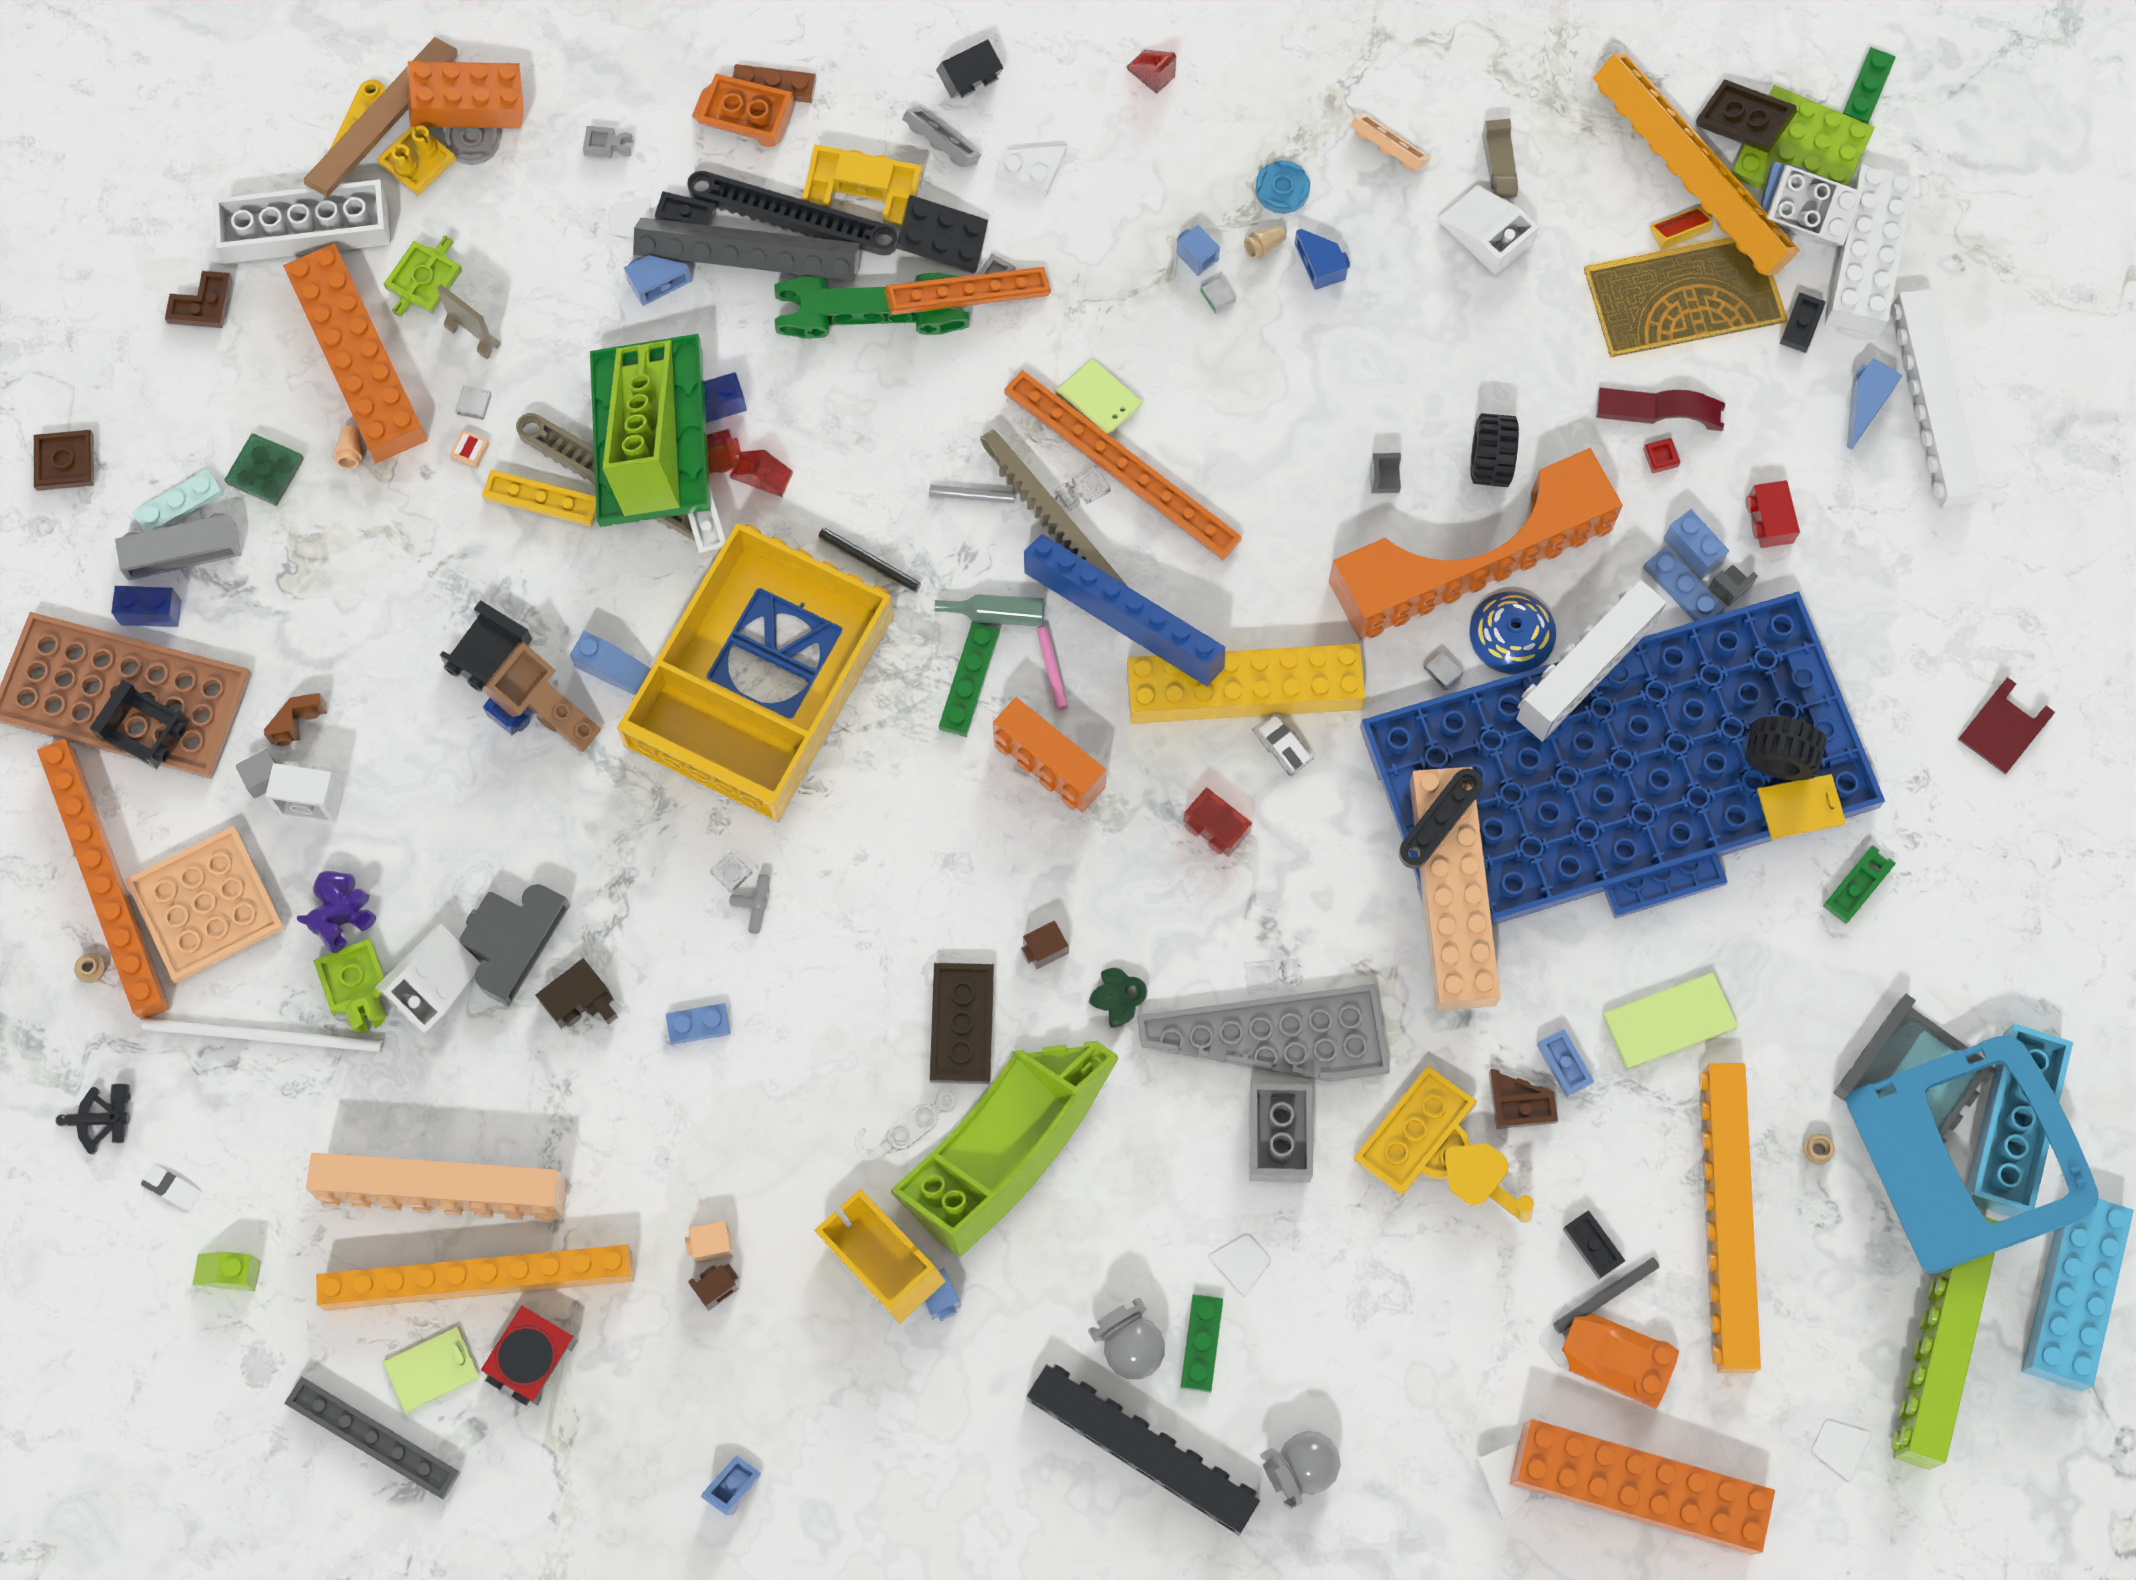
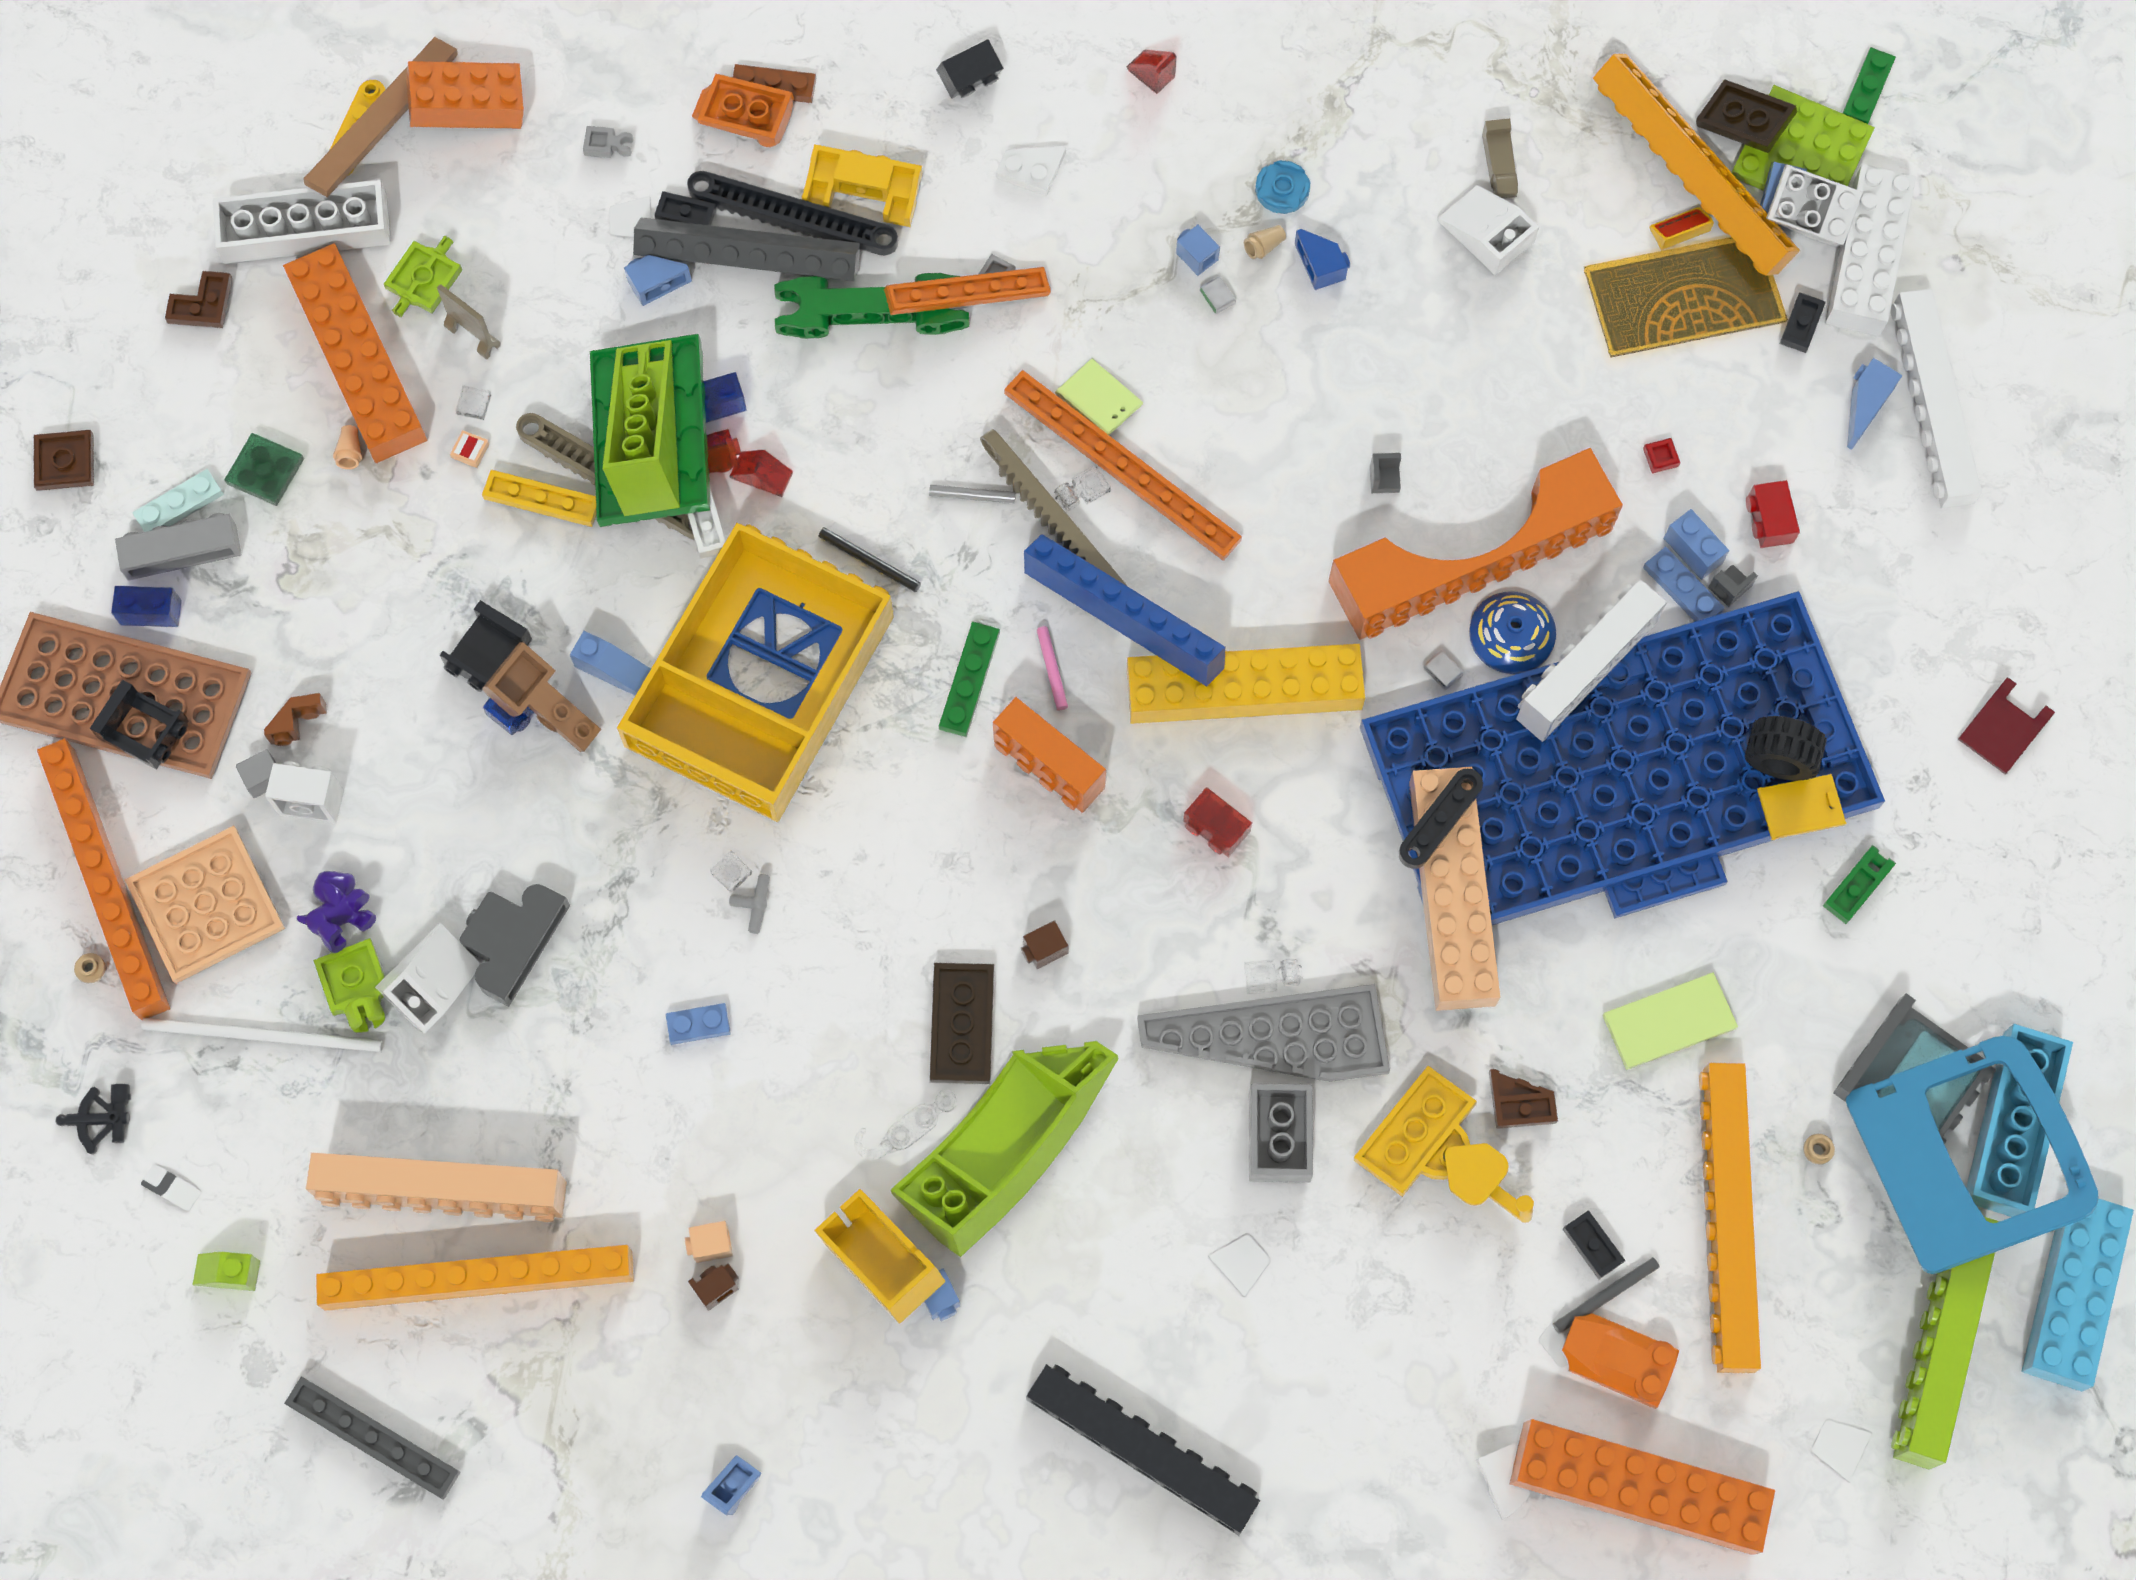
yellow plate [377,126,456,196] -> none
yellowish green container [383,1327,480,1414] -> none
light grey tile [444,127,500,165] -> none
panel [481,1305,578,1406] -> none
dark brown hinge [535,958,618,1029] -> none
black plate [896,195,988,273] -> none
light grey plate [902,107,982,167] -> none
sand green piece [934,594,1044,627] -> none
light grey tile [1088,1298,1165,1379] -> none
dark green plate [1089,968,1148,1028] -> none
green plate [1180,1294,1223,1393] -> none
slope [1252,712,1315,776] -> none
light grey tile [1260,1431,1341,1510] -> none
light nougat plate [1350,113,1431,171] -> none
black tyre [1470,413,1519,487] -> none
medium blue plate [1537,1029,1594,1097] -> none
dark red piece [1596,388,1725,431] -> none

